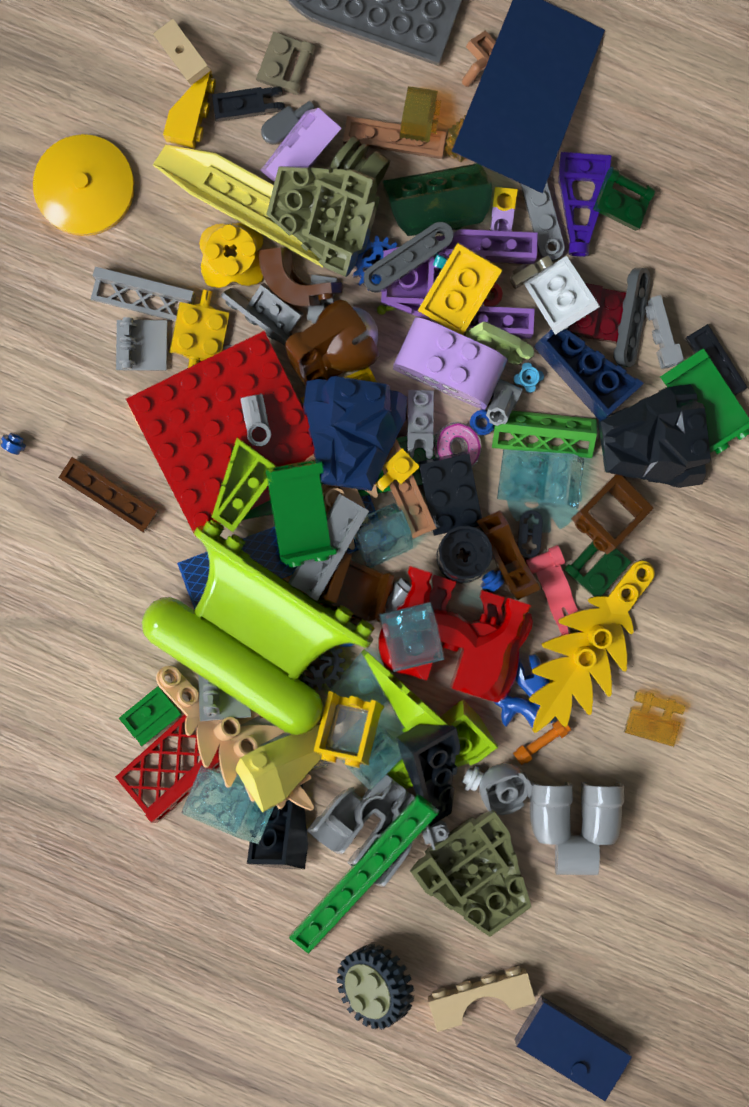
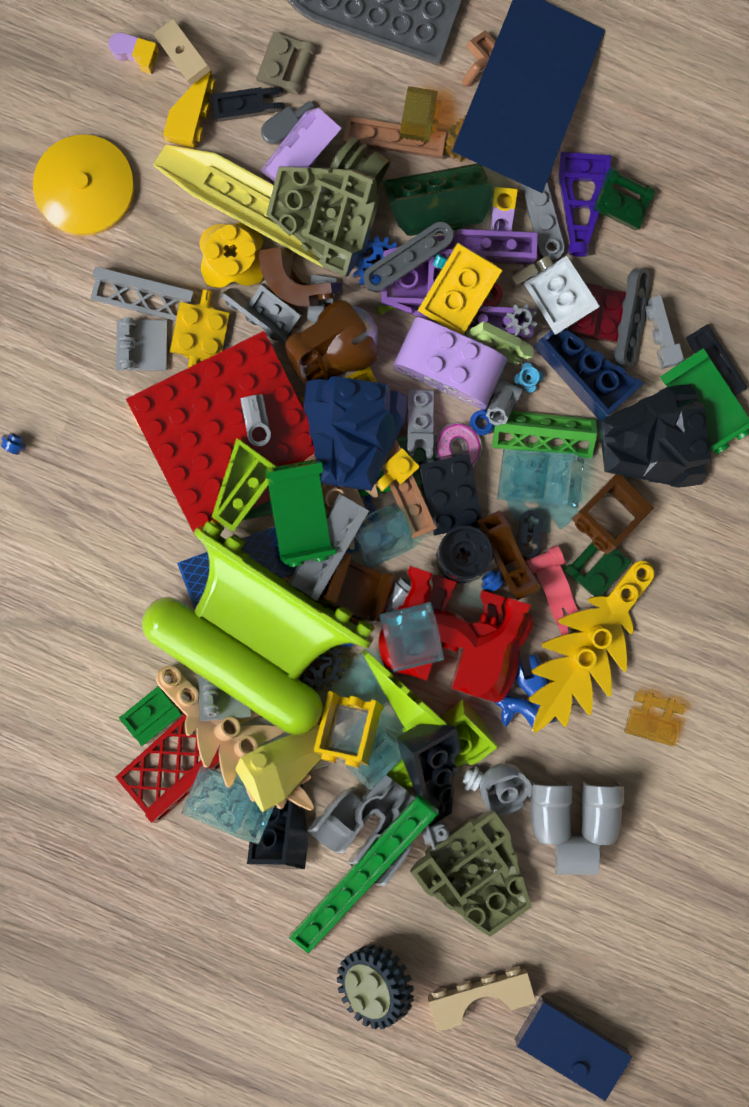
reddish brown plate [58,457,158,533] -> none
orange bar [513,721,571,765] -> none
none -> leg [108,33,159,74]
none -> light grey gear [505,304,537,336]

